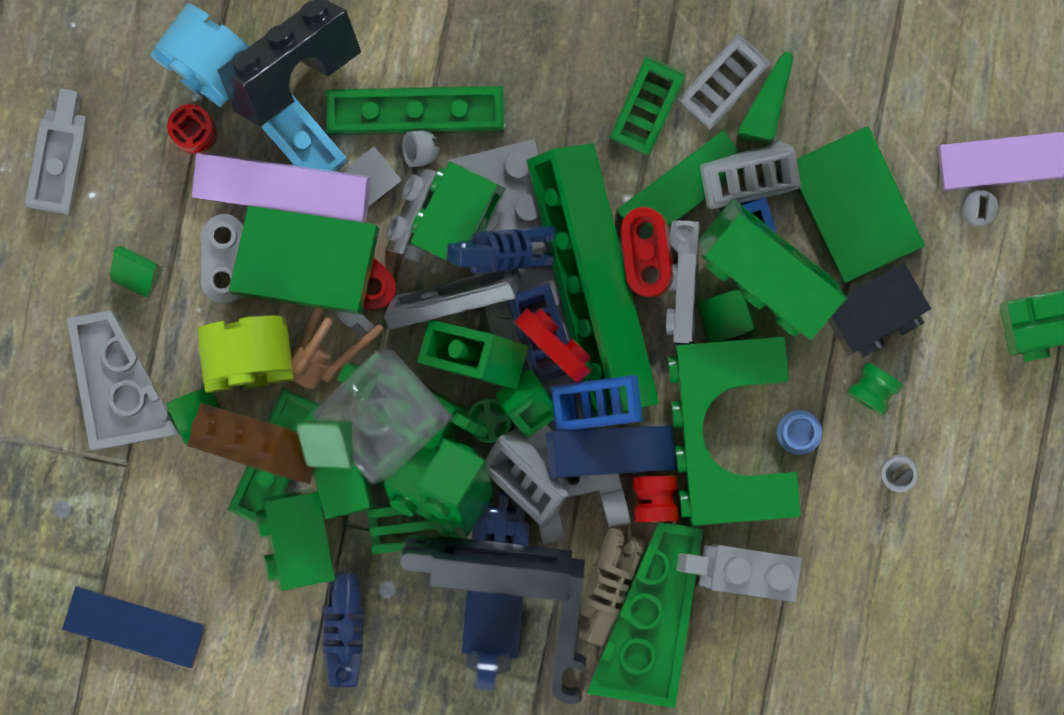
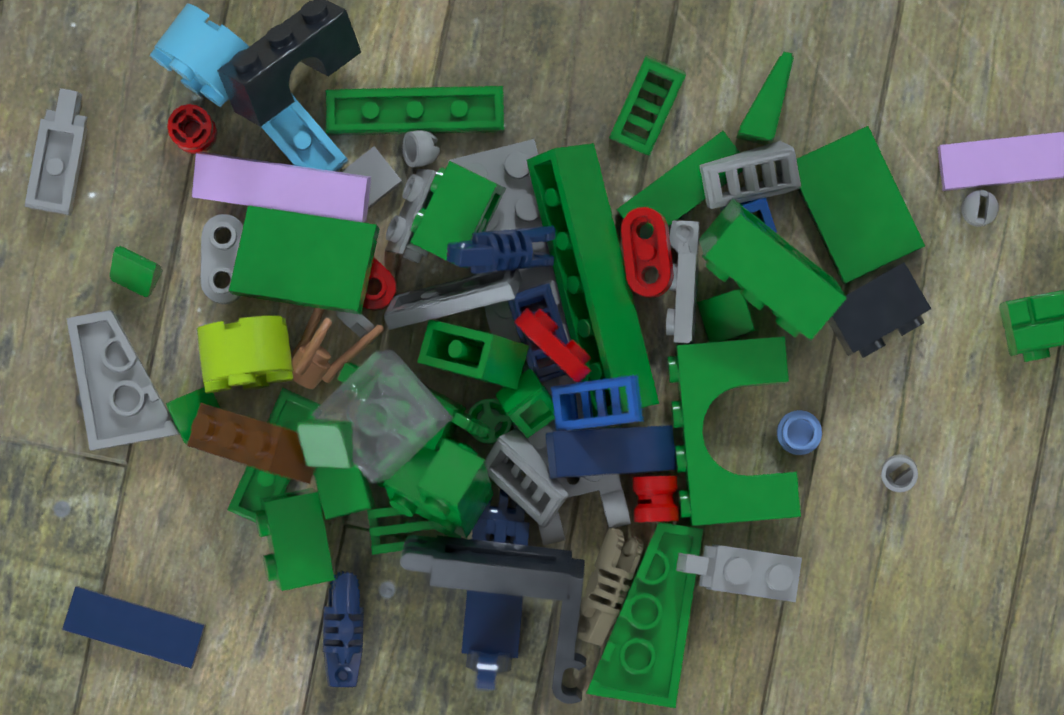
light grey slope [678,33,772,130] -> none
green wheel [846,362,903,416] -> none

